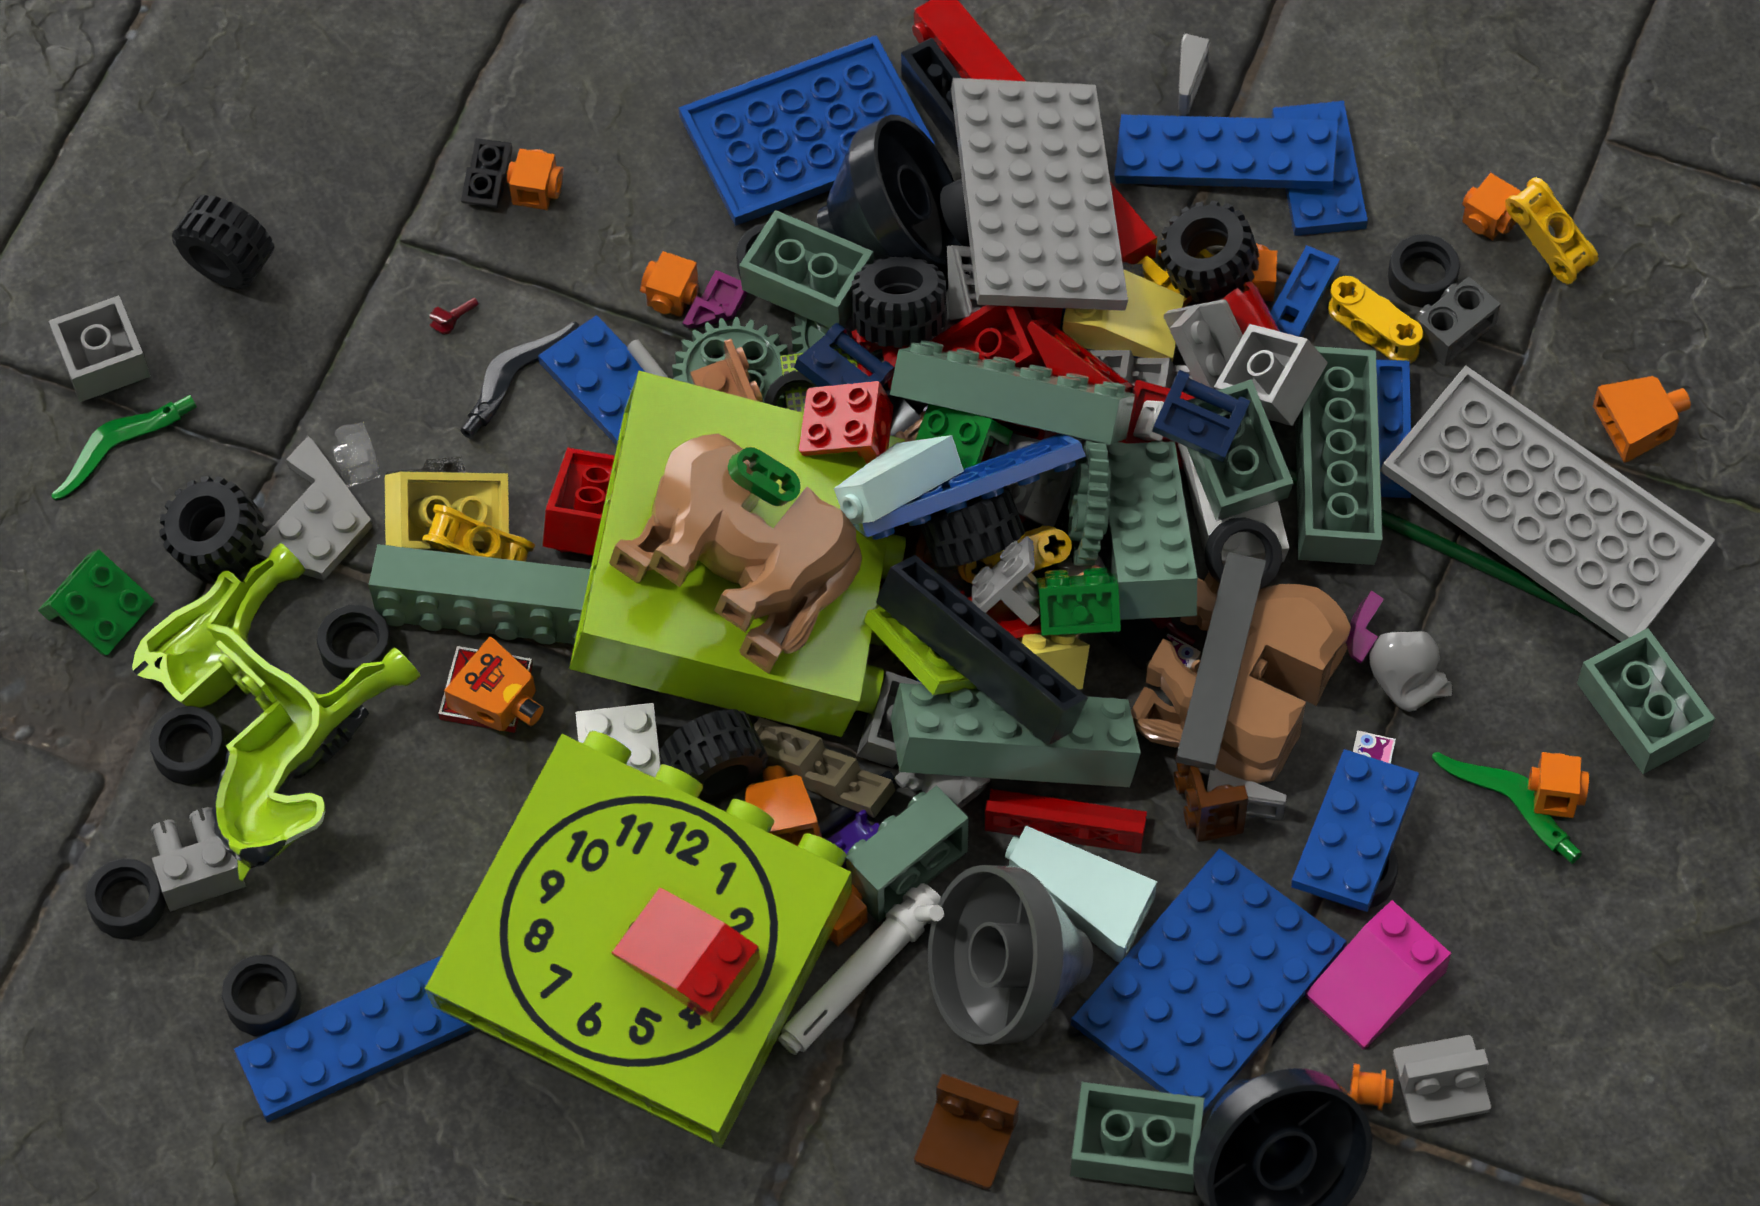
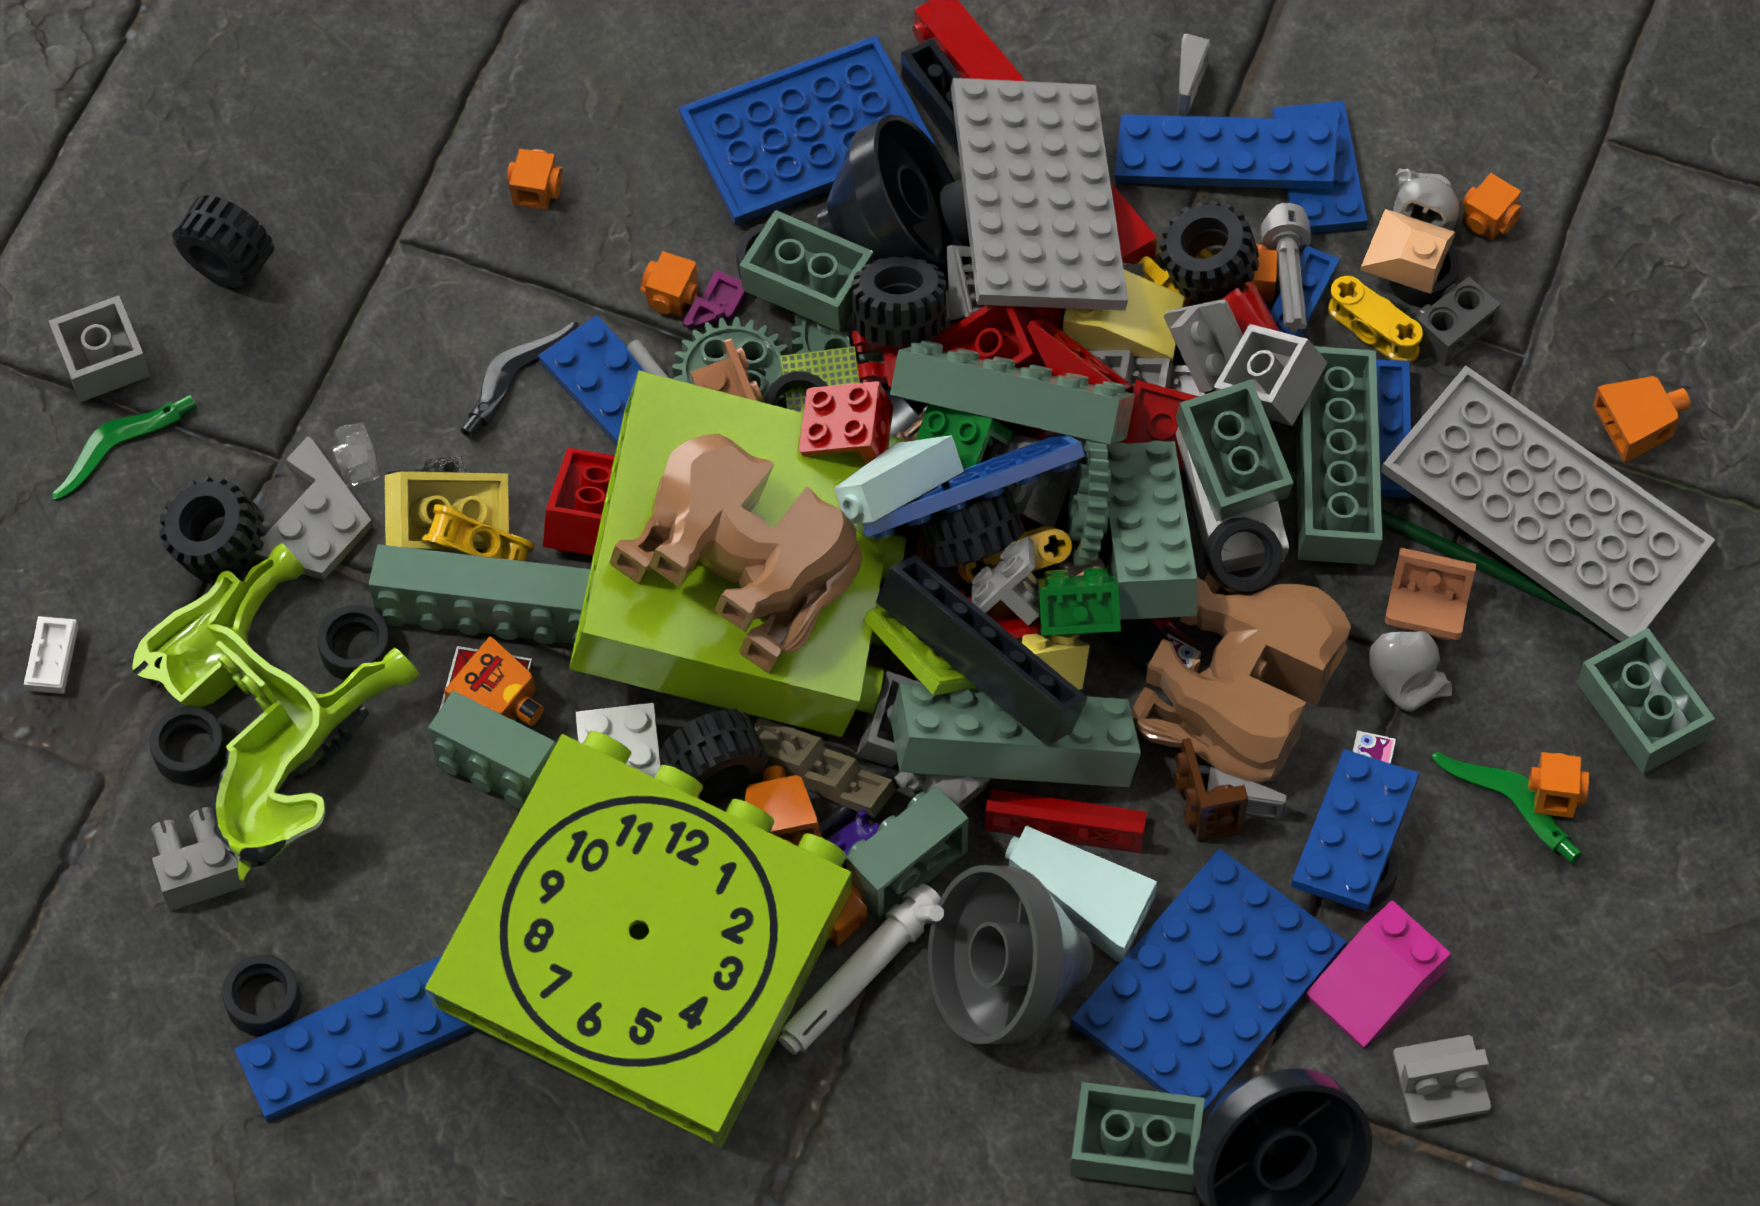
green bracket [38,549,154,656] -> none
black tyre [85,858,165,939] -> none
dark red hand [430,297,479,334] -> none
black slope [461,138,513,208] -> none
slope [612,887,760,1023] -> none
green beam [728,447,801,506] -> none
dark blue plate [794,323,895,387] -> none
reddish brown bracket [914,1073,1019,1190] -> none
white tile [1134,400,1164,442] -> none
dark blue plate [1152,370,1251,462] -> none
dark grey tile [1176,552,1266,771] -> none
magenta slope [1346,590,1384,663] -> none
orange brick [1350,1064,1393,1111] -> none
yellow piece [1505,177,1598,284] -> none
none -> white plate [24,616,78,694]
none -> sand green brick [428,691,555,809]
none -> light grey piece [1261,203,1311,333]
none -> light nougat slope [1361,209,1455,294]
none -> nougat bracket [1385,548,1476,640]
none -> light grey piece [1393,168,1460,231]

